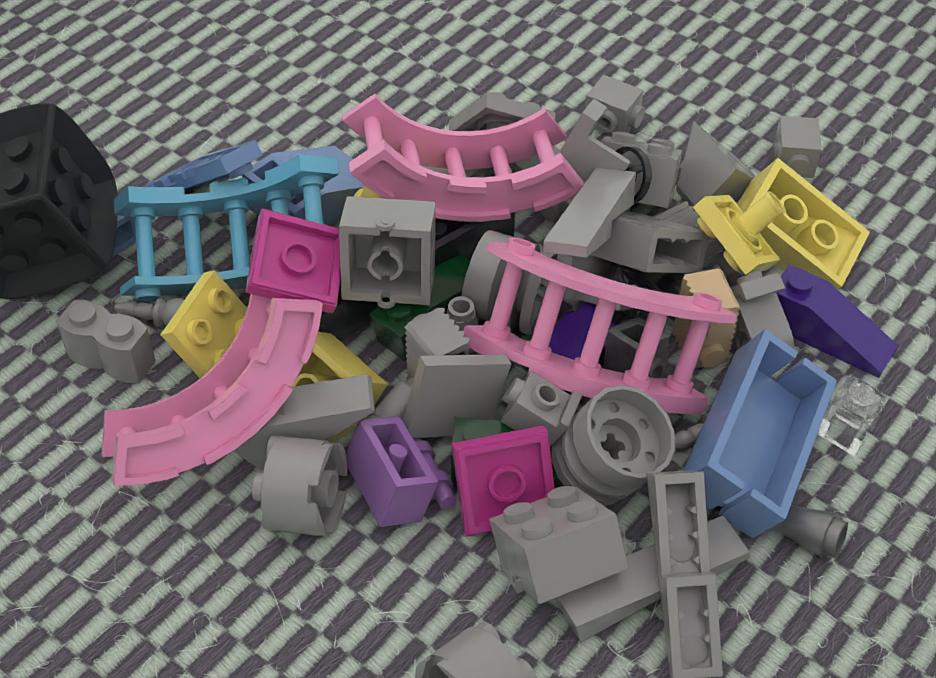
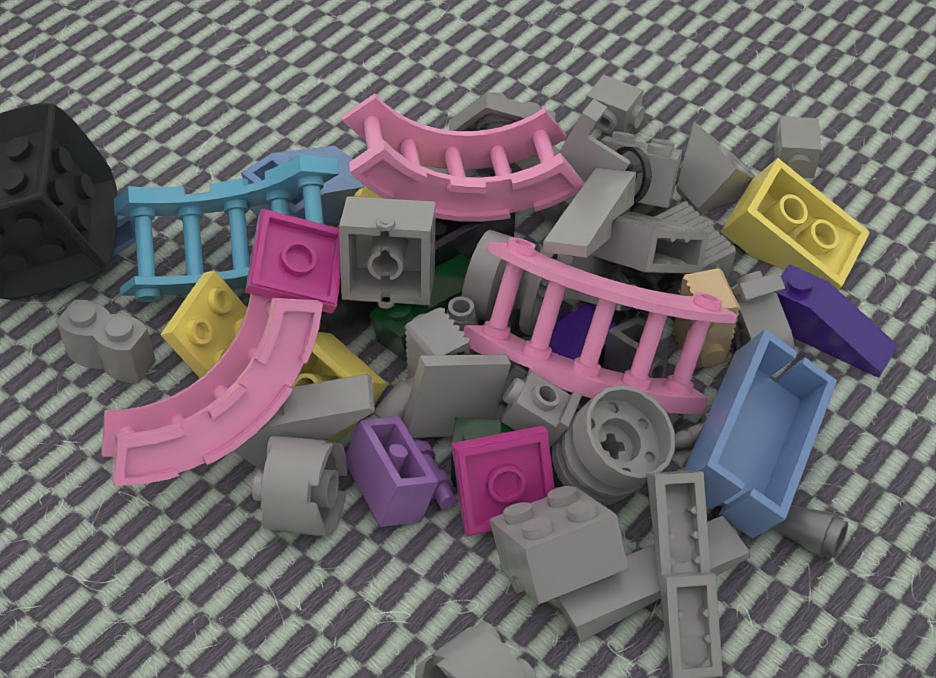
light grey bar [114,298,185,327] -> none
medium blue wing [142,140,263,189] -> none
light yellow plate [693,191,786,275] -> none
clear brick [817,374,891,457] -> none

